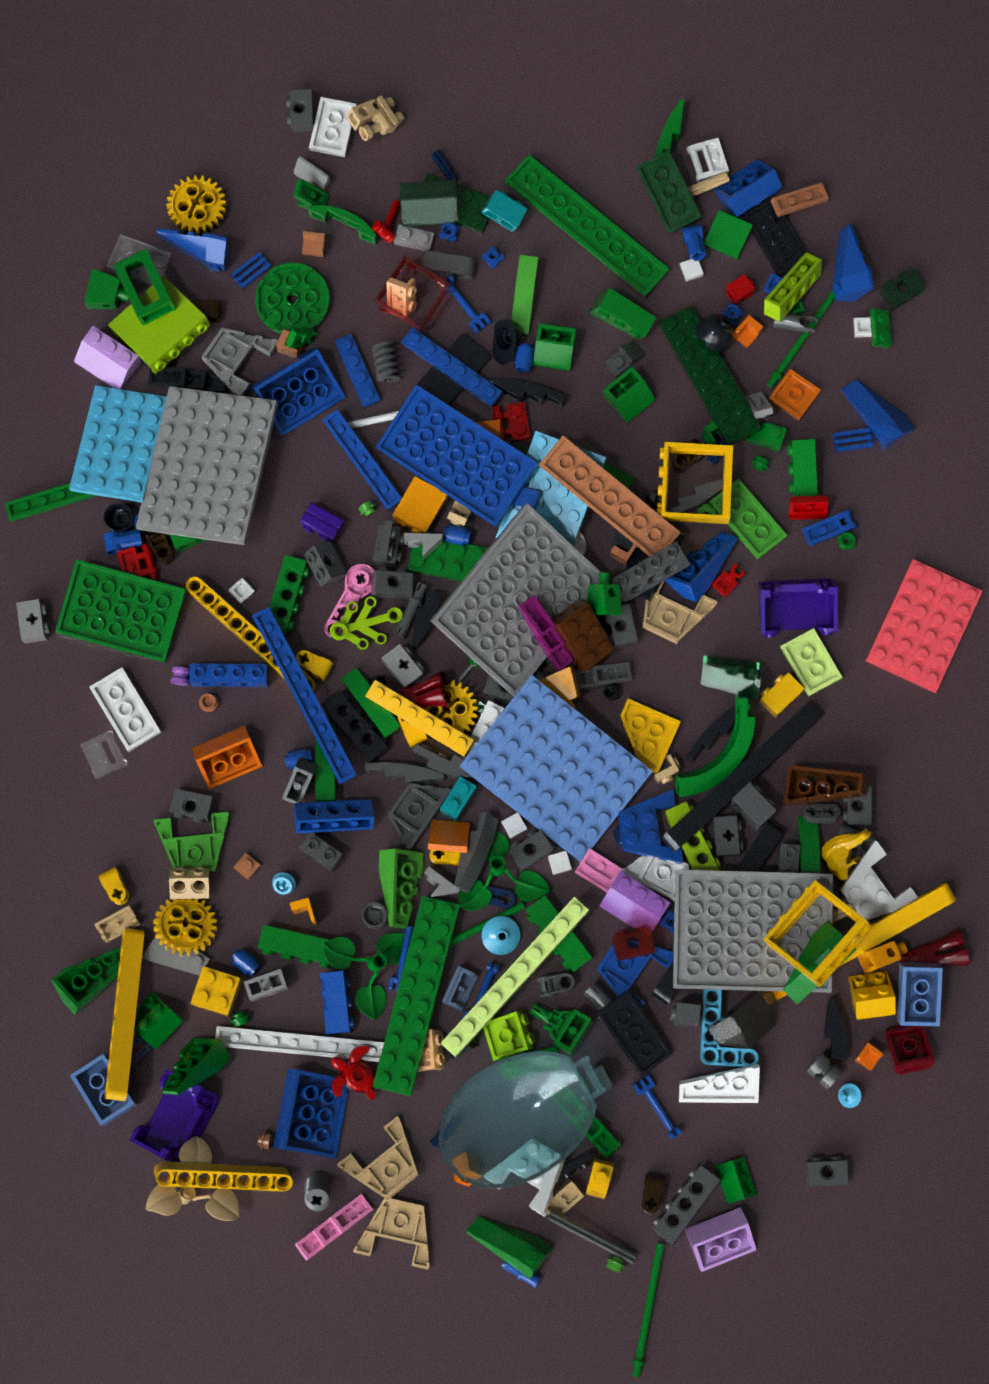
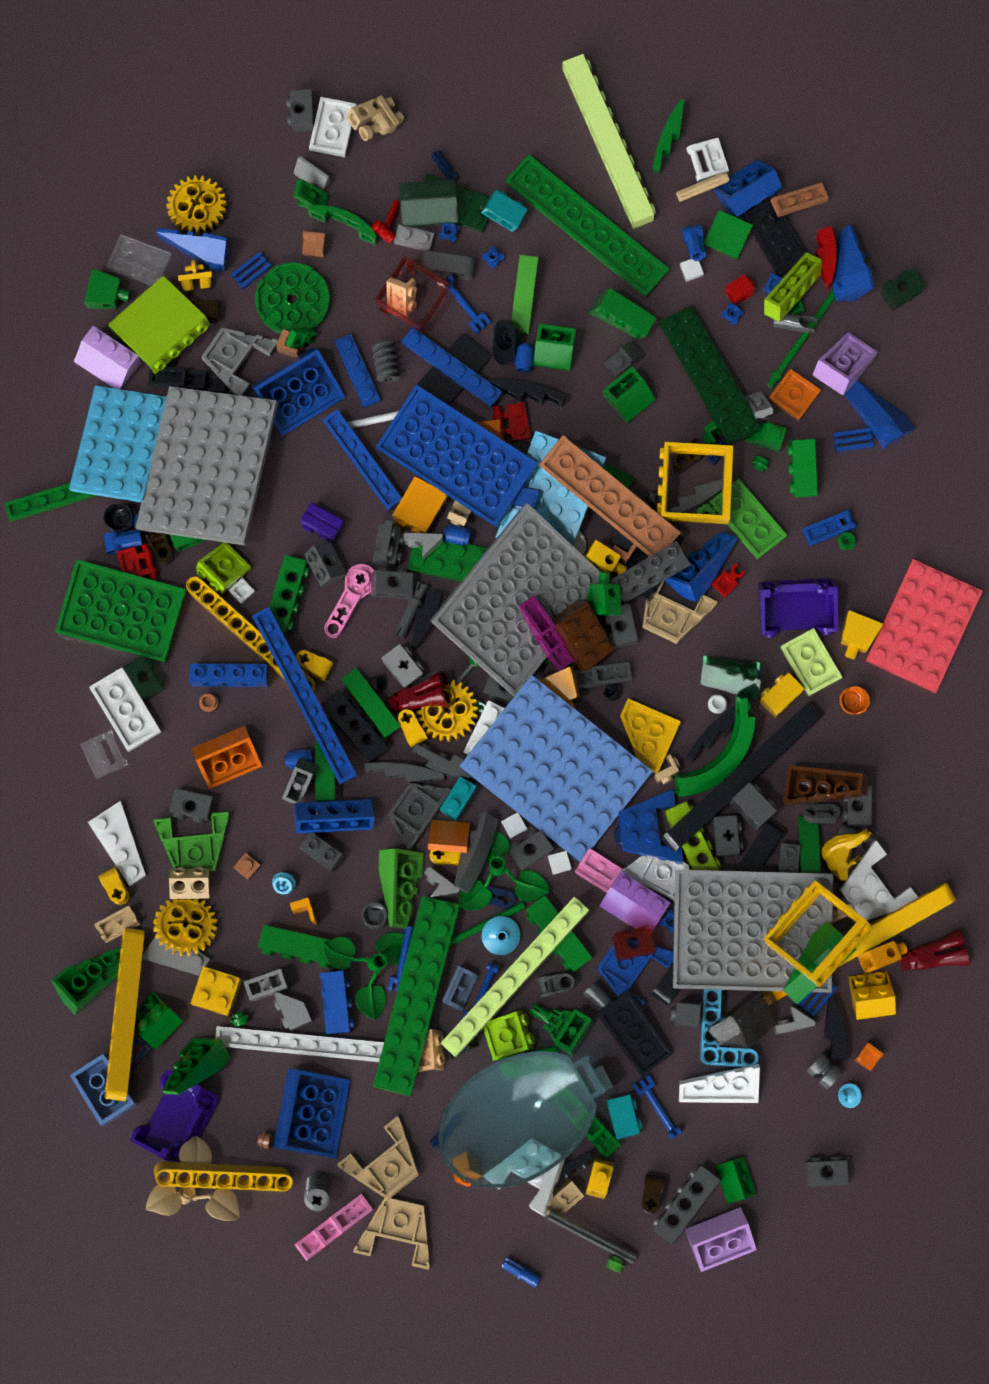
light grey brick [16,599,49,643] -> none
green piece [113,249,176,326] -> none
medium lavender wheel [170,667,190,686] -> none
blue brick [231,949,261,977] -> none
lime plant [330,596,402,650] -> none
red animal [331,1045,376,1100] -> none
bright green plate [358,500,376,517] -> none
yellow plate [365,680,474,756] -> none
green wedge [466,1216,554,1279] -> none
green bar [632,1243,665,1378] -> none
dark green plate [636,150,702,234] -> none
black cylinder [696,314,734,352] -> none
orange panel [733,315,763,348] -> none
red plate [788,495,829,520] -> none
white tile [853,317,872,338] -> none
green plate [870,308,892,348] -> none
dark red slope [885,1024,934,1075] -> none
medium blue brick [897,962,943,1026] -> none
none -> white wing [88,801,146,887]
none -> clear green brick [123,655,164,702]
none -> yellow hips [178,260,213,291]
none -> lime plate [196,542,251,595]
none -> light grey slope [273,993,313,1032]
none -> yellowish green brick [562,54,656,229]
none -> yellow torso [584,540,627,575]
none -> teal brick [606,1095,642,1140]
none -> white plate [708,695,727,714]
none -> light grey slope [774,1006,816,1035]
none -> blue tile [798,983,838,1017]
none -> lavender slope [813,332,878,395]
none -> red slope [814,226,836,289]
none -> orange hair [839,686,870,715]
none -> yellow torso [841,610,883,660]

